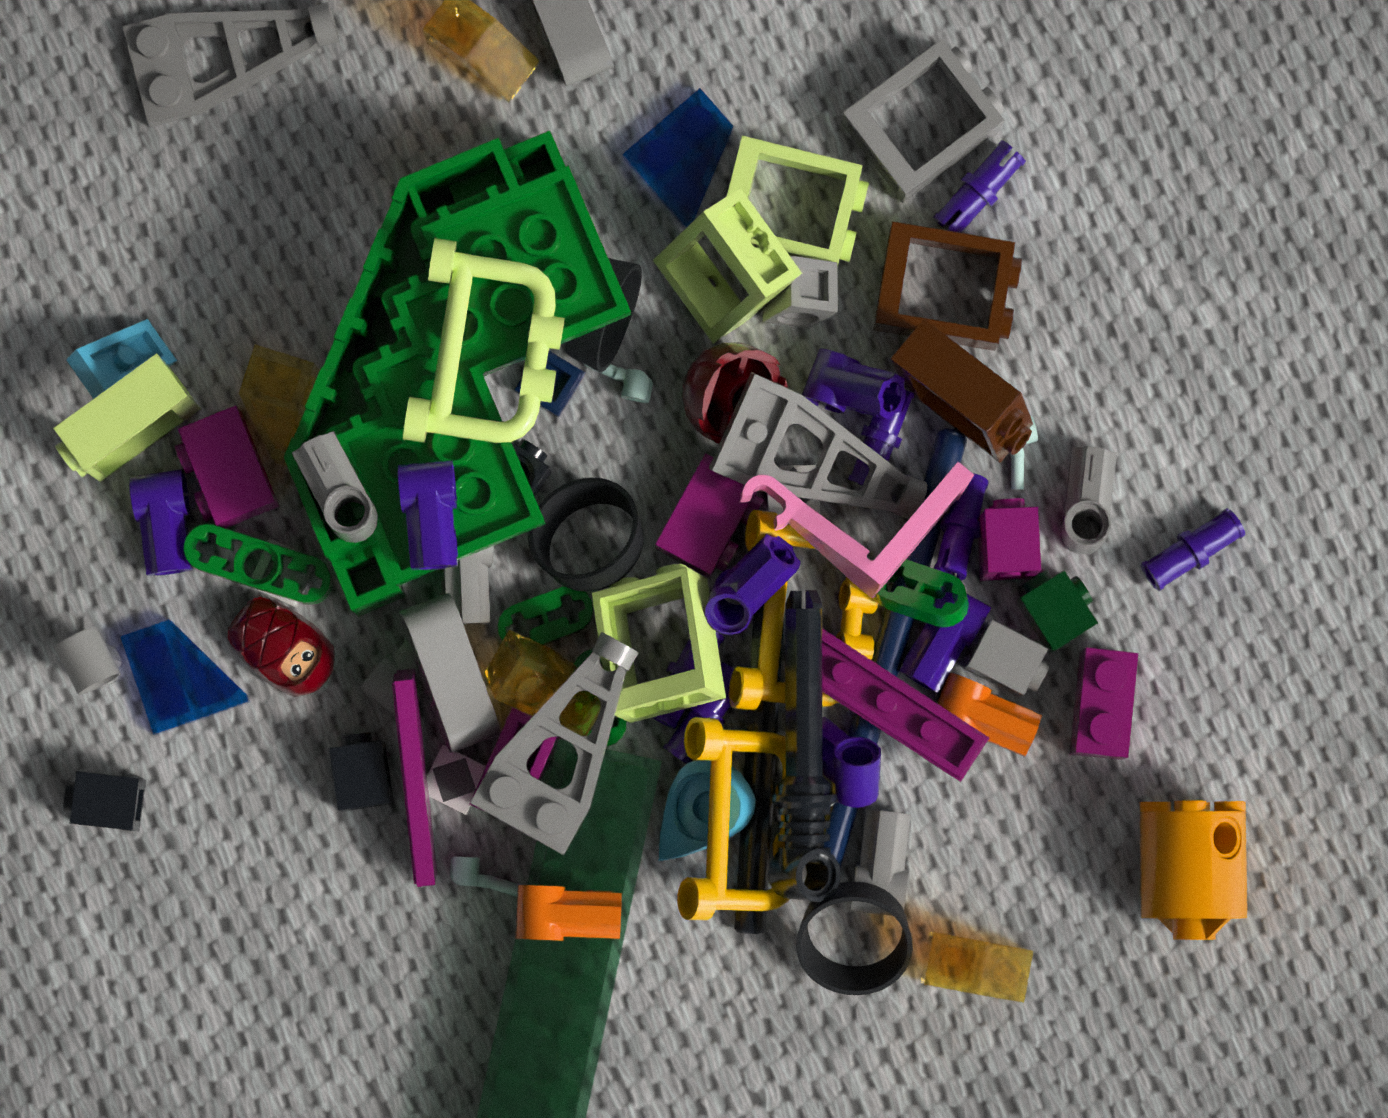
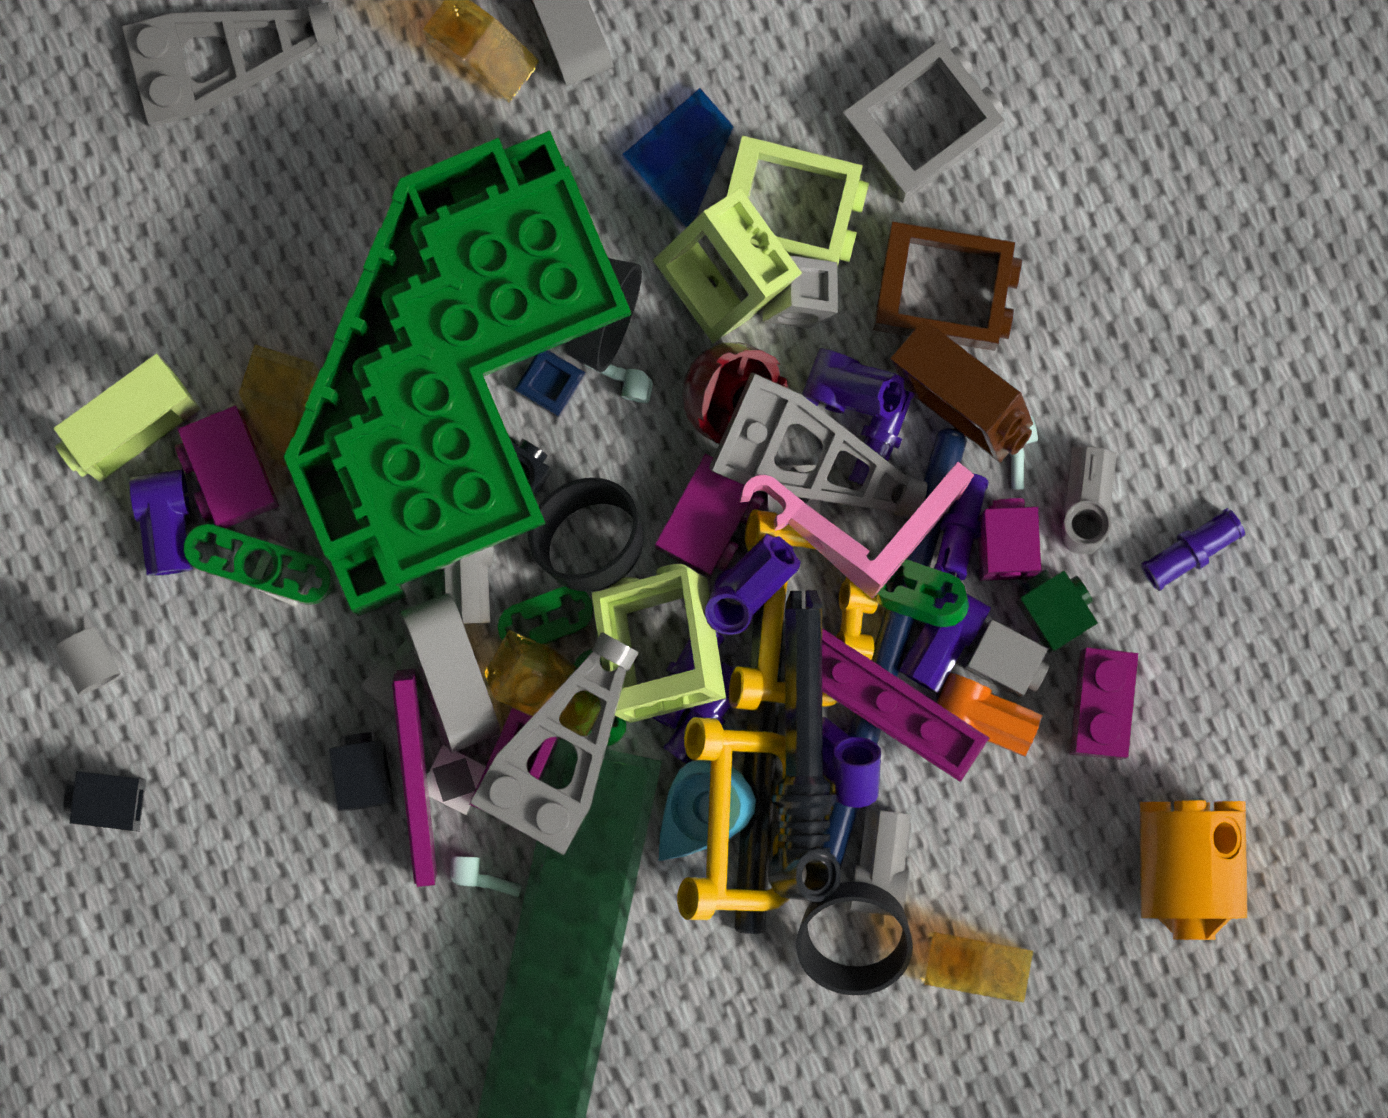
medium azure slope [67,319,177,399] -> none
clear blue wing [120,619,250,735] -> none
dark red piece [227,597,335,697] -> none
light grey piece [292,432,378,543] -> none
dark purple piece [398,460,458,570] -> none
yellowish green bar [403,238,565,443] -> none
orange piece [515,885,622,941] -> none
dark purple pin [933,140,1026,233] -> none

